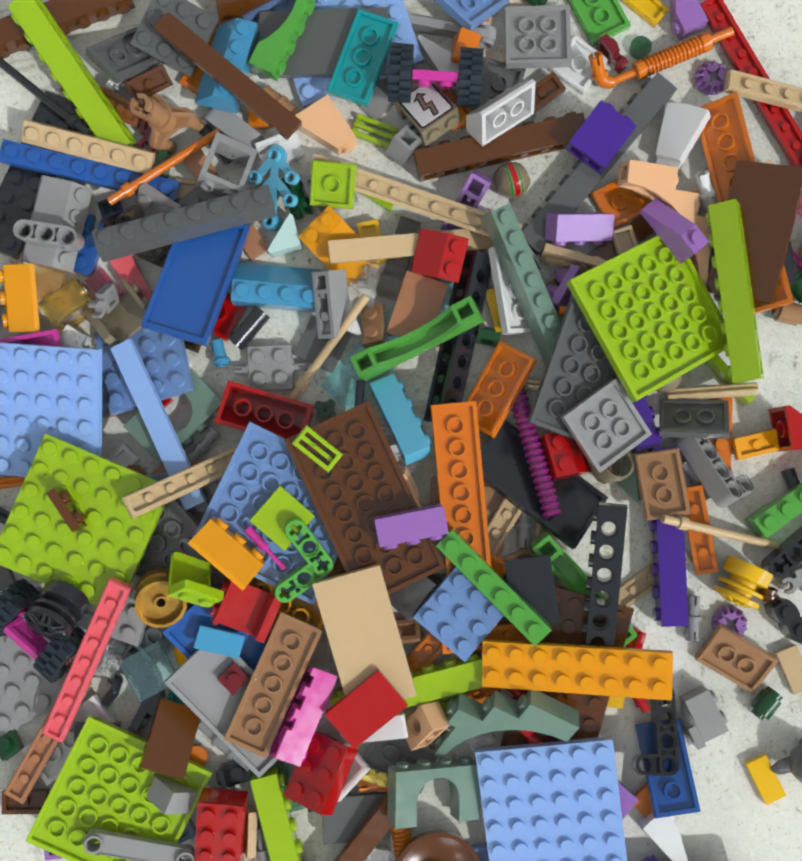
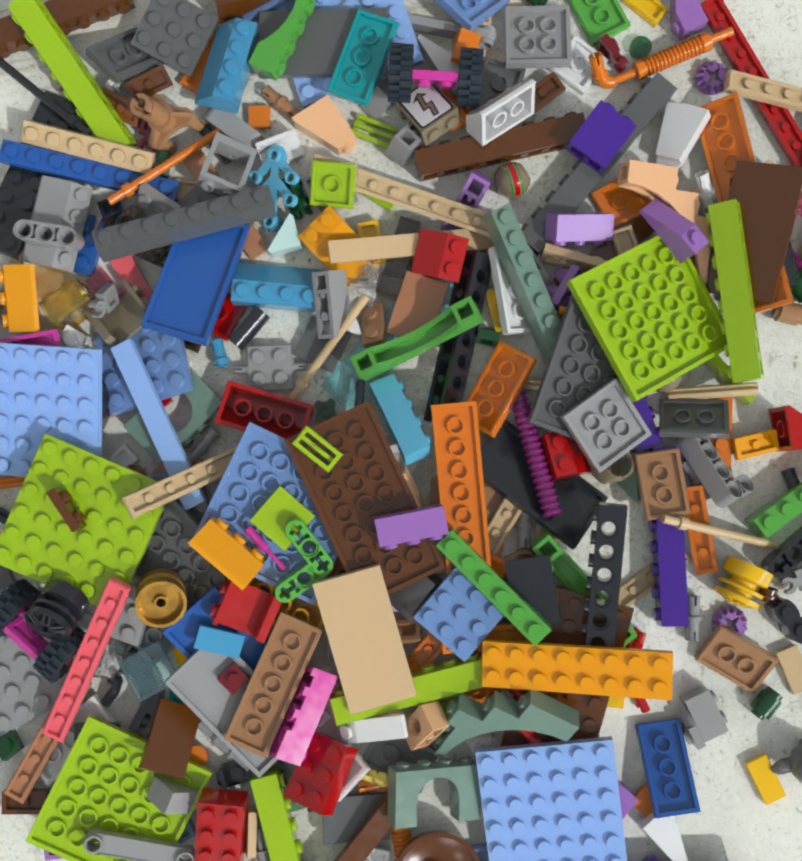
reddish brown tile [153,12,302,140] -> none
lime bracket [167,552,224,608] -> none
red tile [325,668,408,749] -> none
black beam [632,688,680,776] -> none

